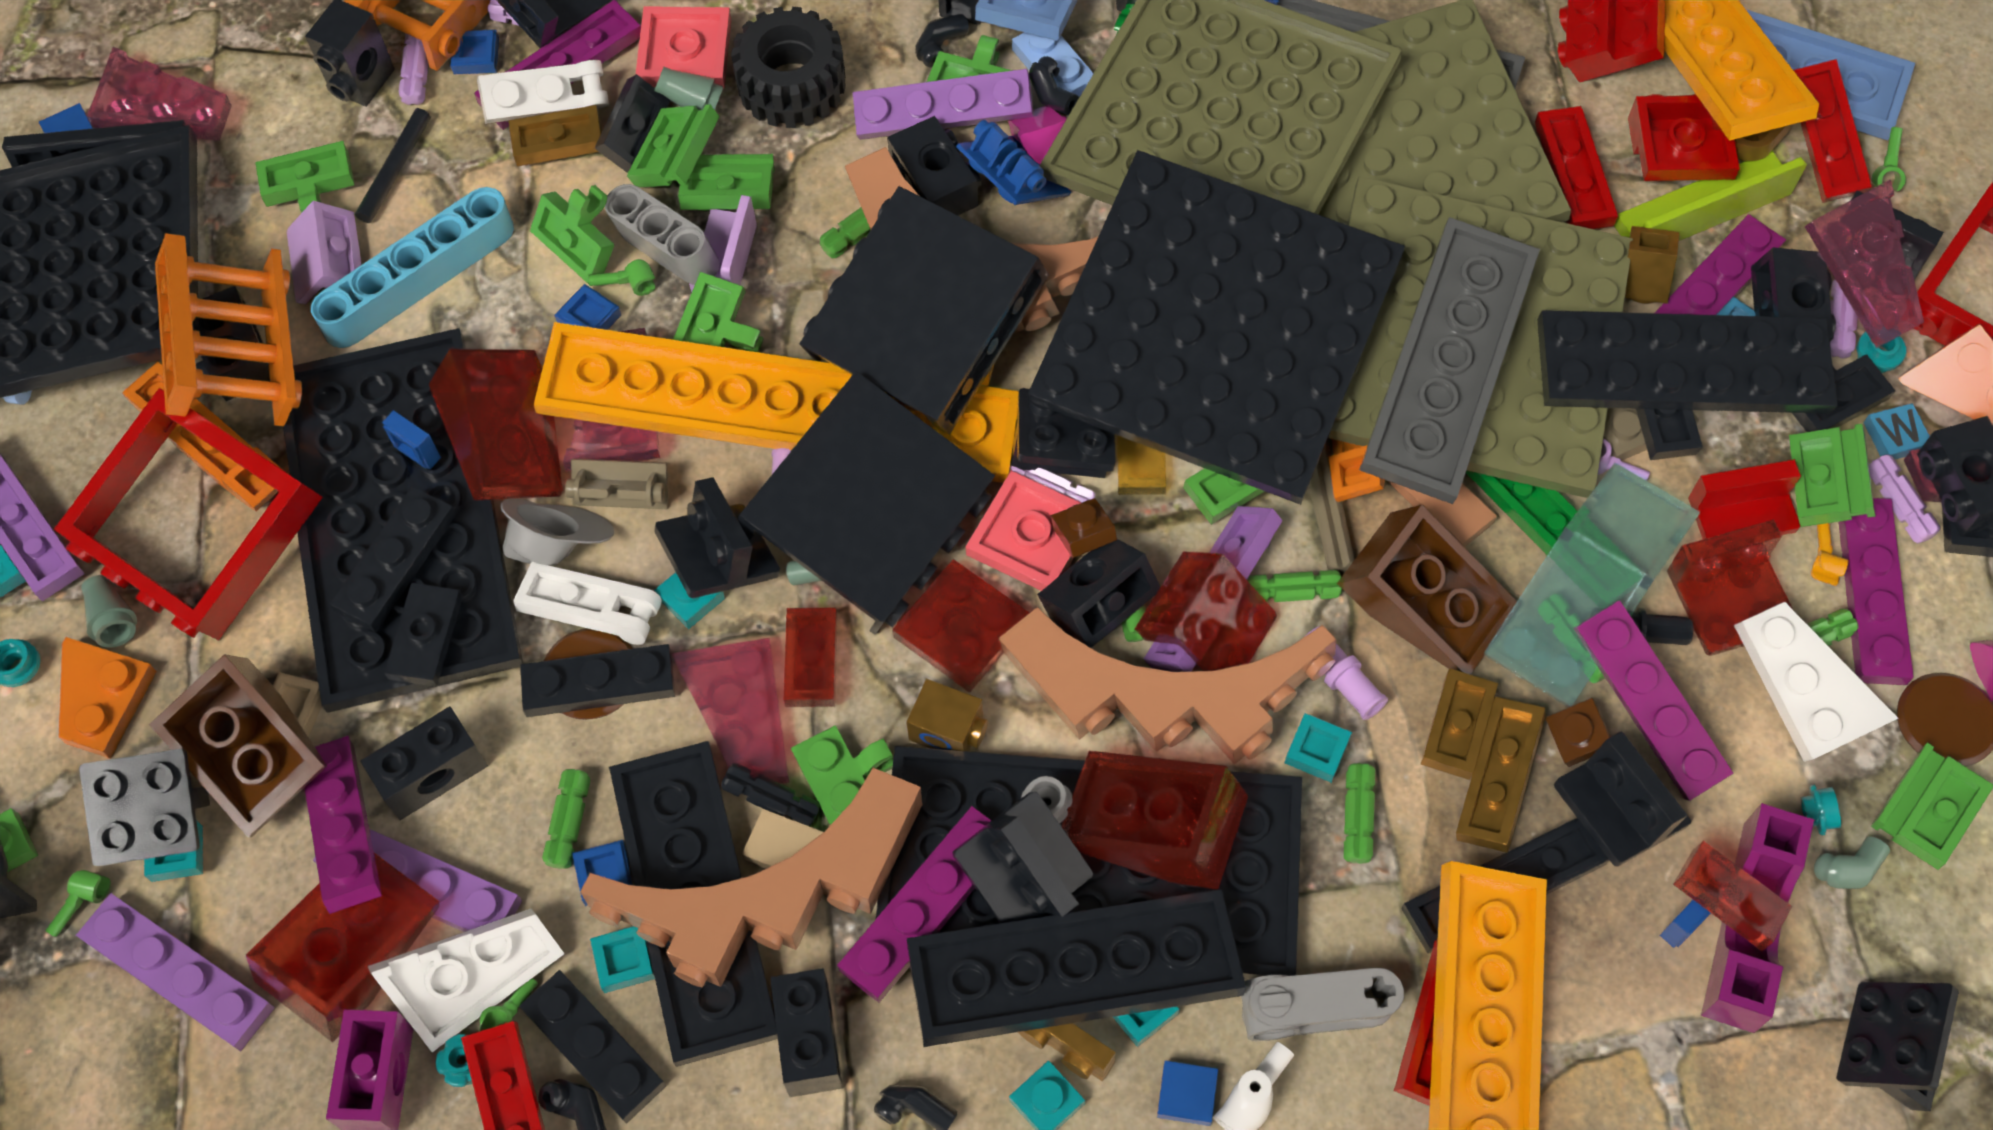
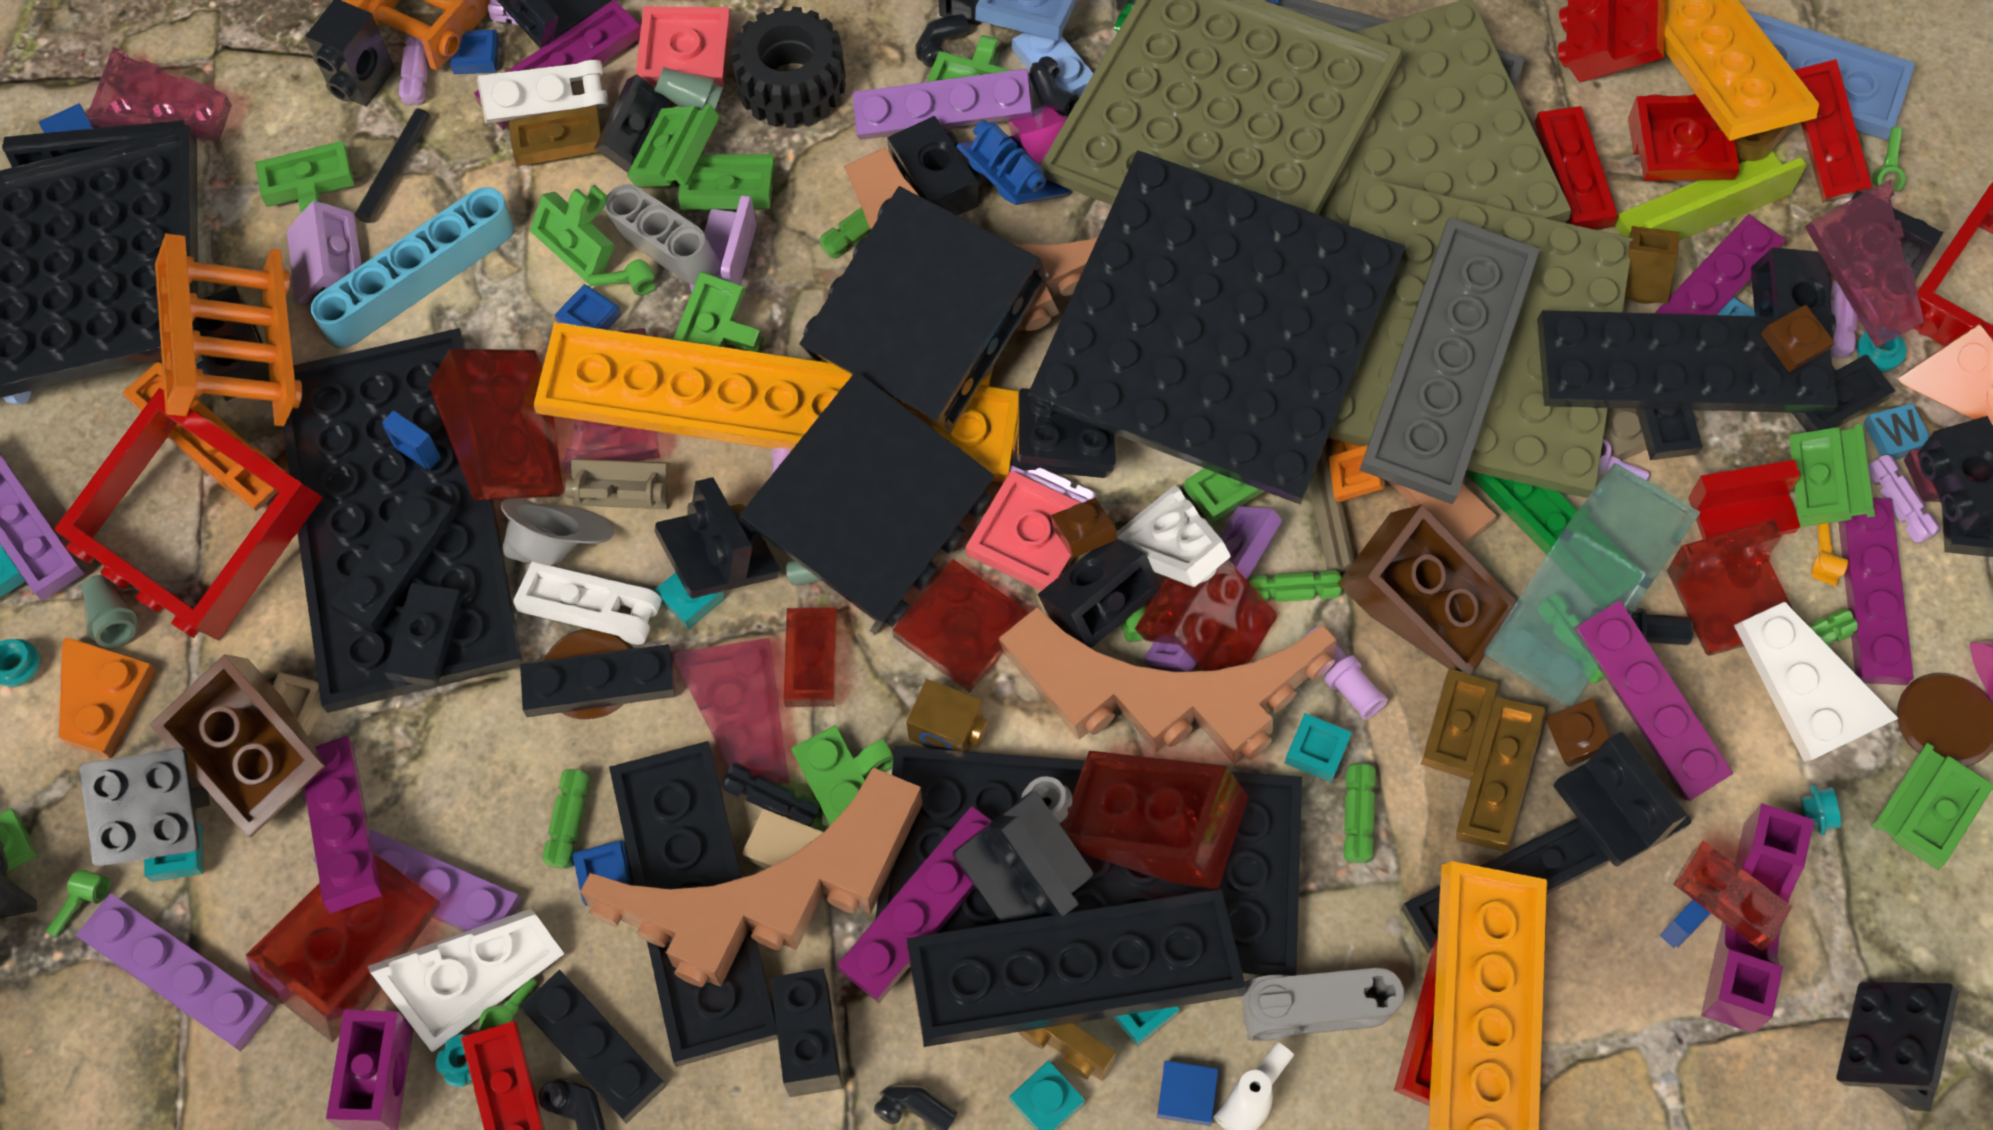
black brick [360,706,488,820] -> none
teal plate [590,926,655,994] -> none
clear yellow tile [1117,435,1166,495] -> none
sand green arm [1814,836,1890,889] -> none
none -> white wing [1116,484,1231,587]
none -> reddish brown plate [1761,305,1835,372]

